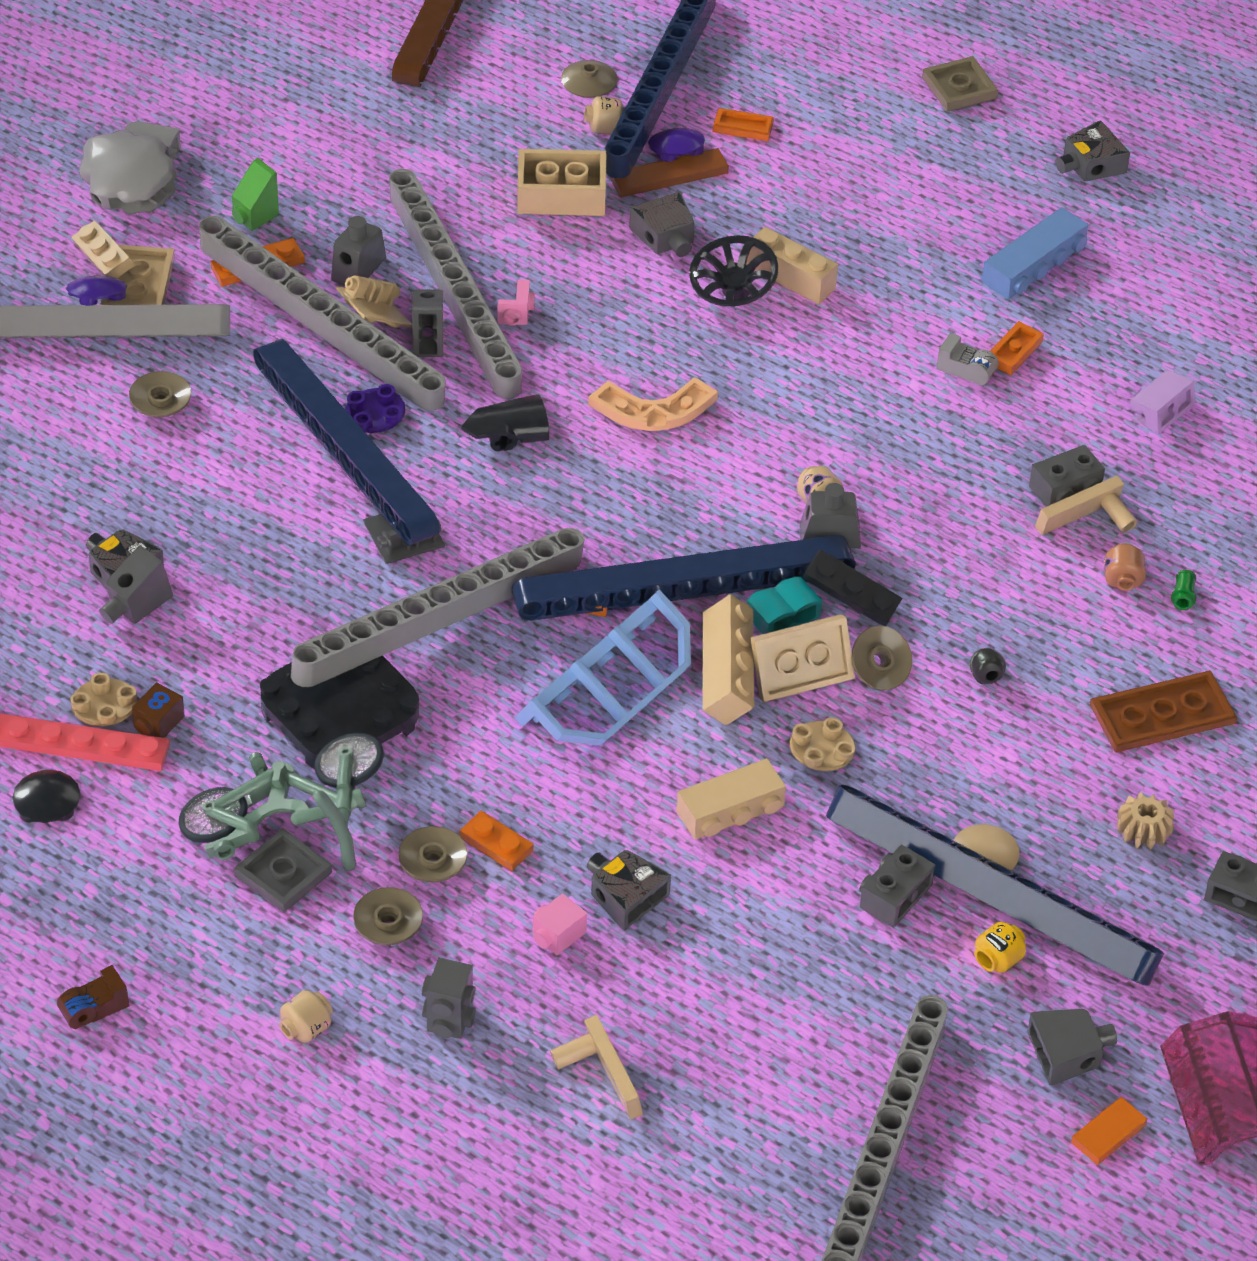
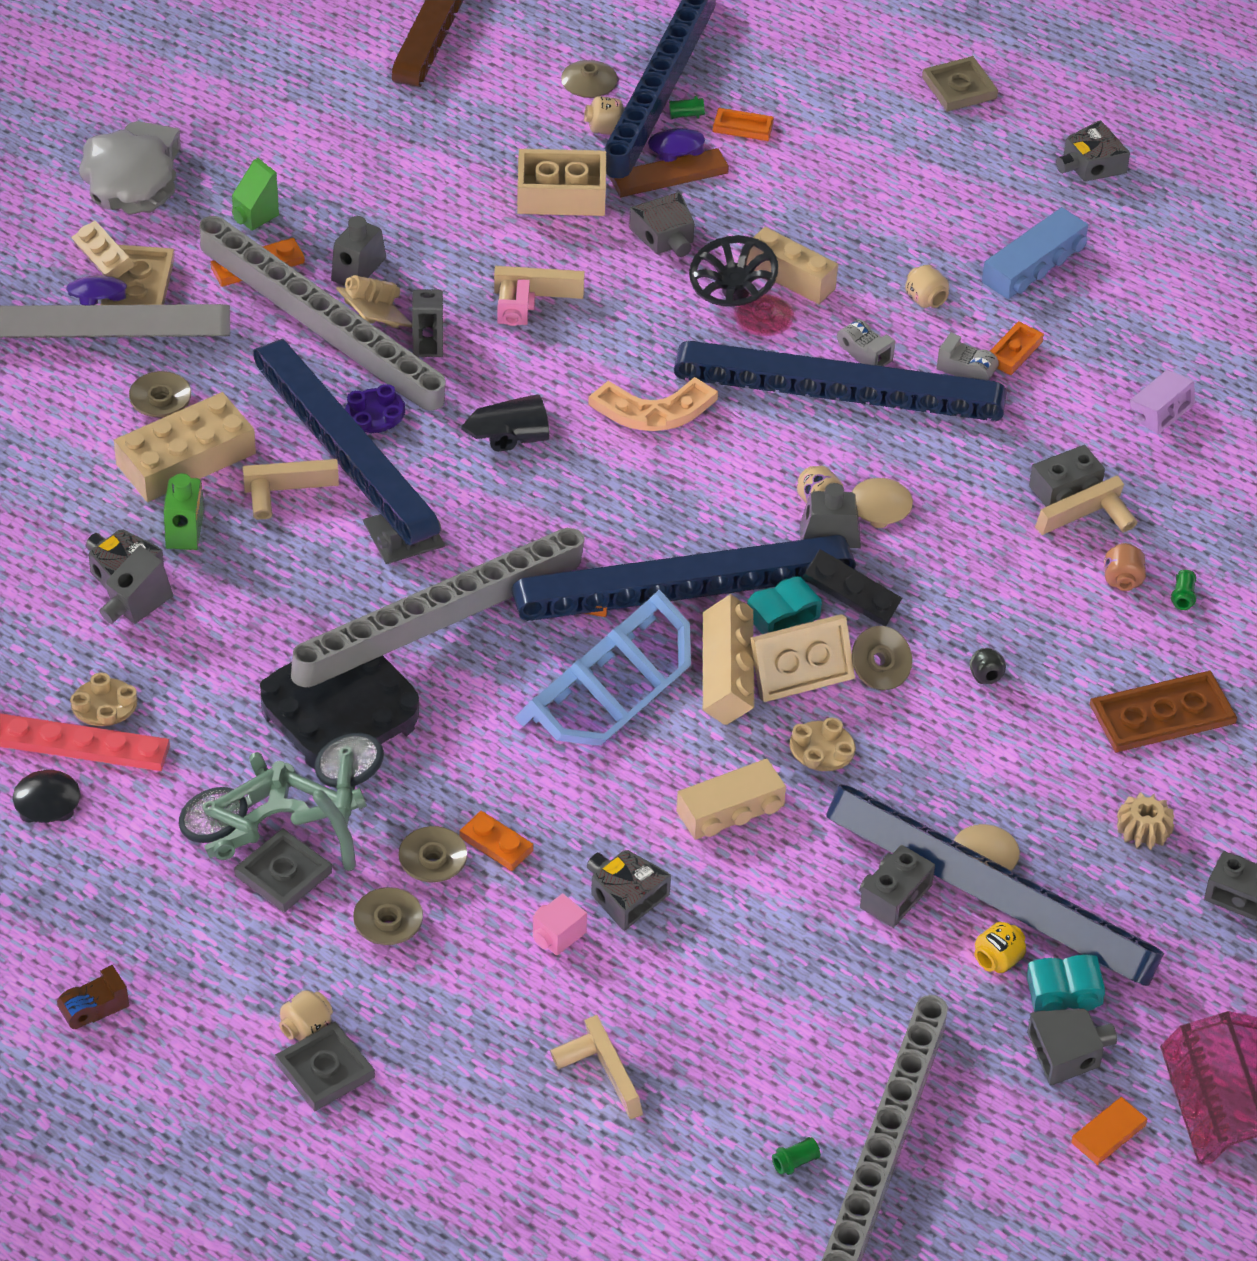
reddish brown brick [132,682,185,738] -> none
light grey beam [389,169,522,399] -> none
dark grey brick [422,957,476,1039] -> none
none -> tan brick [114,392,256,502]
none -> bright green torso [164,473,205,550]
none -> tan piece [243,459,339,520]
none -> dark grey plate [275,1022,375,1112]
none -> tan piece [494,266,585,300]
none -> green pin [669,96,705,119]
none -> dark blue beam [674,341,1007,422]
none -> clear pink dish [734,294,794,336]
none -> green pin [772,1137,821,1175]
none -> light grey leg [837,319,895,366]
none -> tan dish [852,478,913,528]
none -> tan head [905,265,949,308]
none -> teal brick [1027,955,1105,1012]

